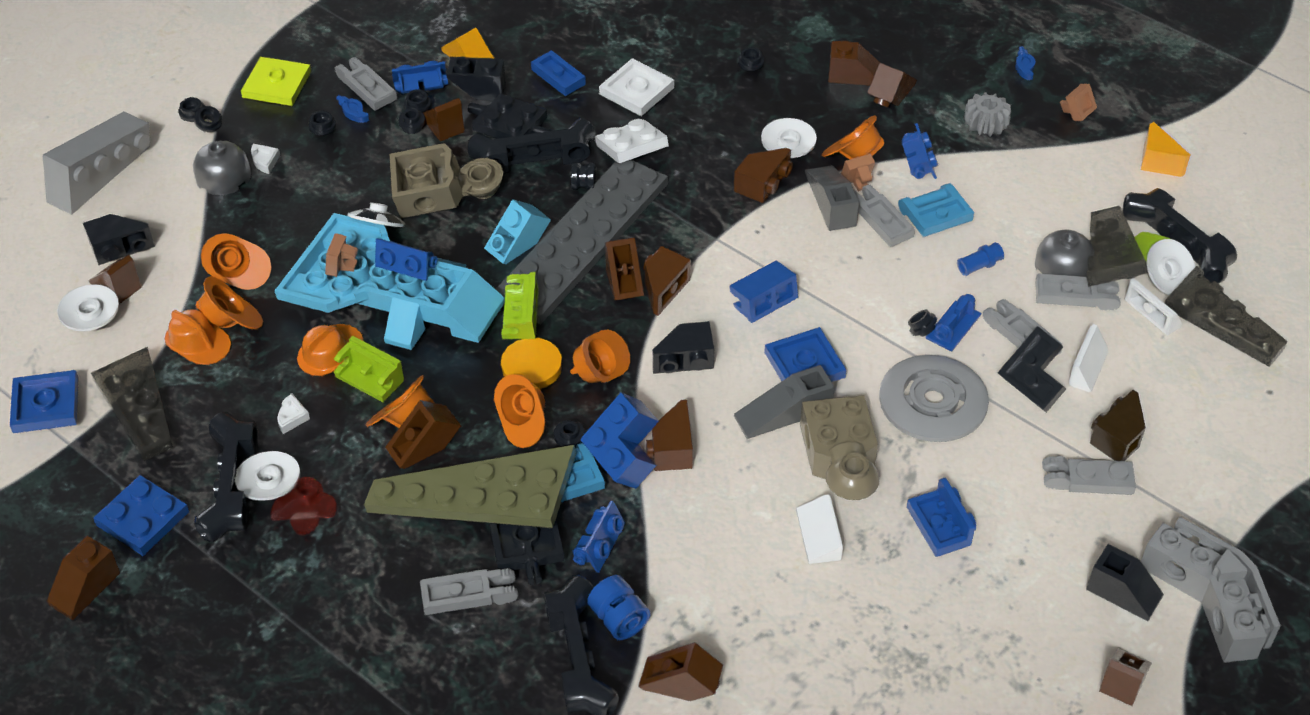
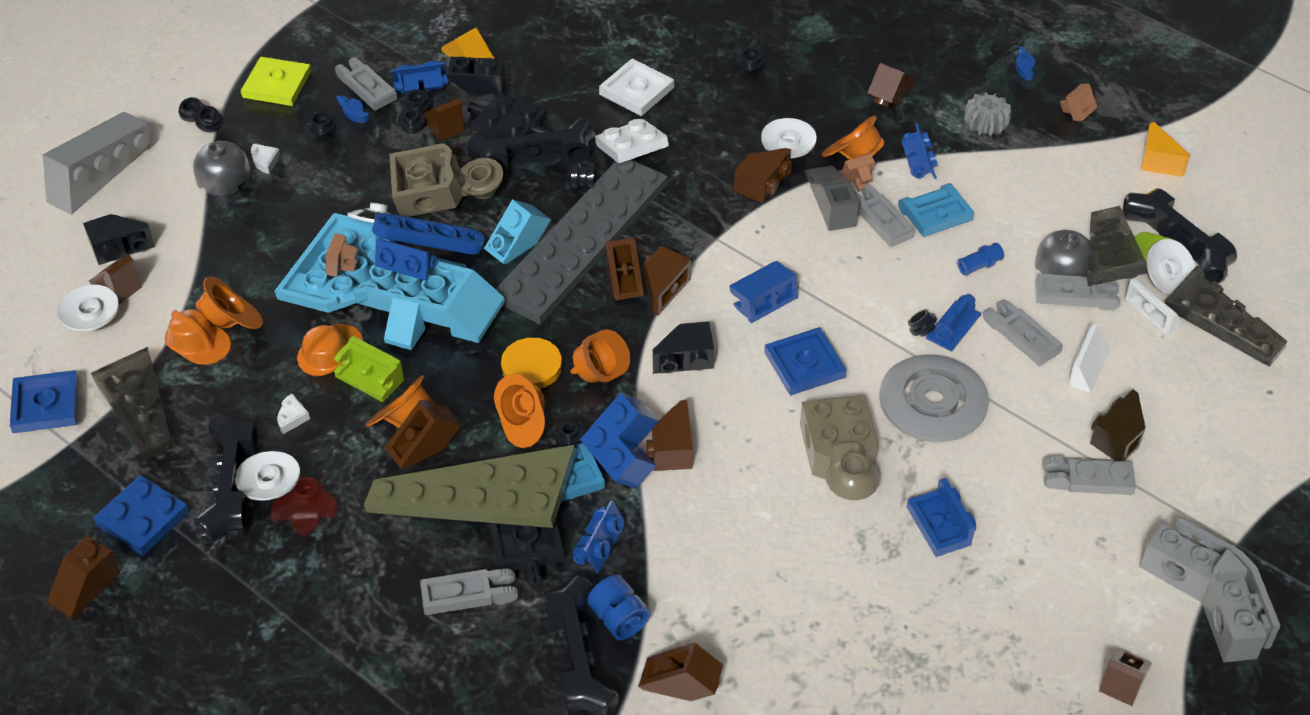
orange piece [201,233,272,290] -> none
lime hinge [501,272,539,339] -> none
blue plate [531,50,586,96] -> none
dark grey slope [734,365,835,439] -> none
white slope [796,494,843,564] -> none
reddish brown slope [828,41,880,85] -> none
black plate [998,326,1066,413] -> none
black slope [1086,544,1164,621] -> none
none -> blue beam [372,213,485,254]

